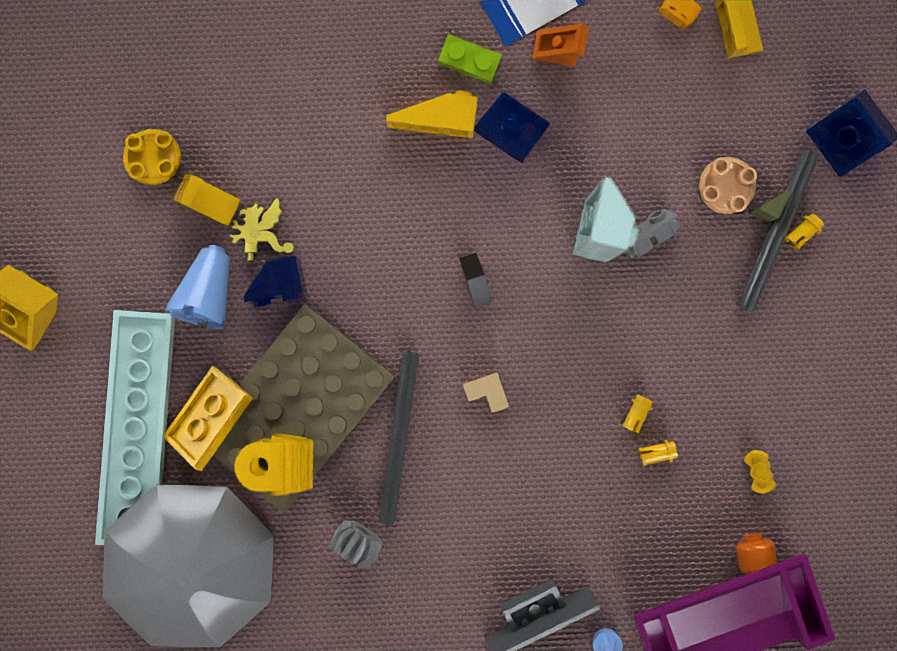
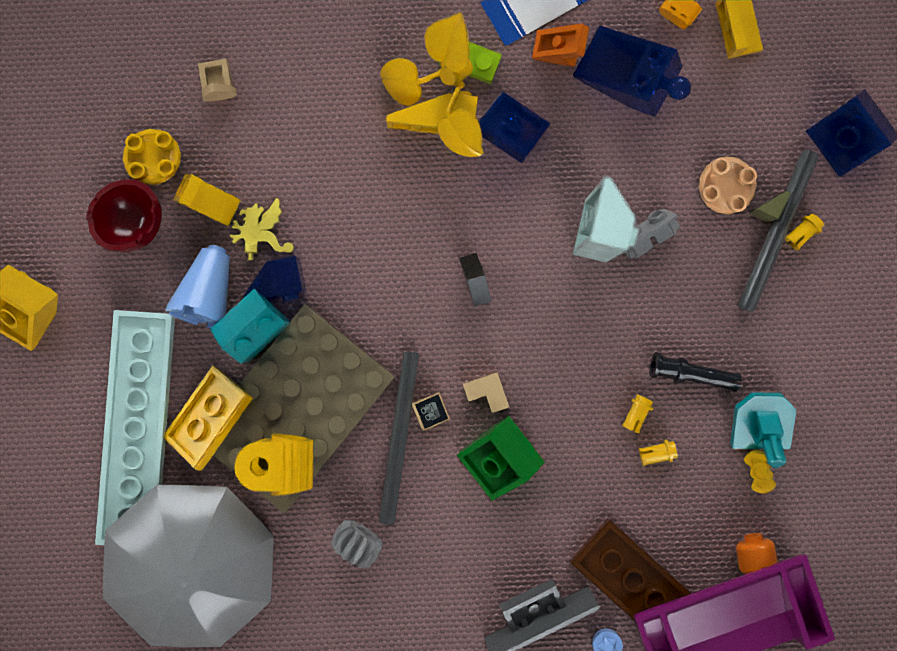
none -> dark red cylinder [86,179,162,253]
none -> tan tile [198,59,237,102]
none -> teal slope [210,289,290,364]
none -> yellow plant [380,13,484,157]
none -> slope [412,392,450,431]
none -> green slope [457,416,545,500]
none -> reddish brown tile [570,518,692,621]
none -> clear blue slope [573,26,691,117]
none -> black pin [649,352,742,392]
none -> teal piece [730,392,797,469]

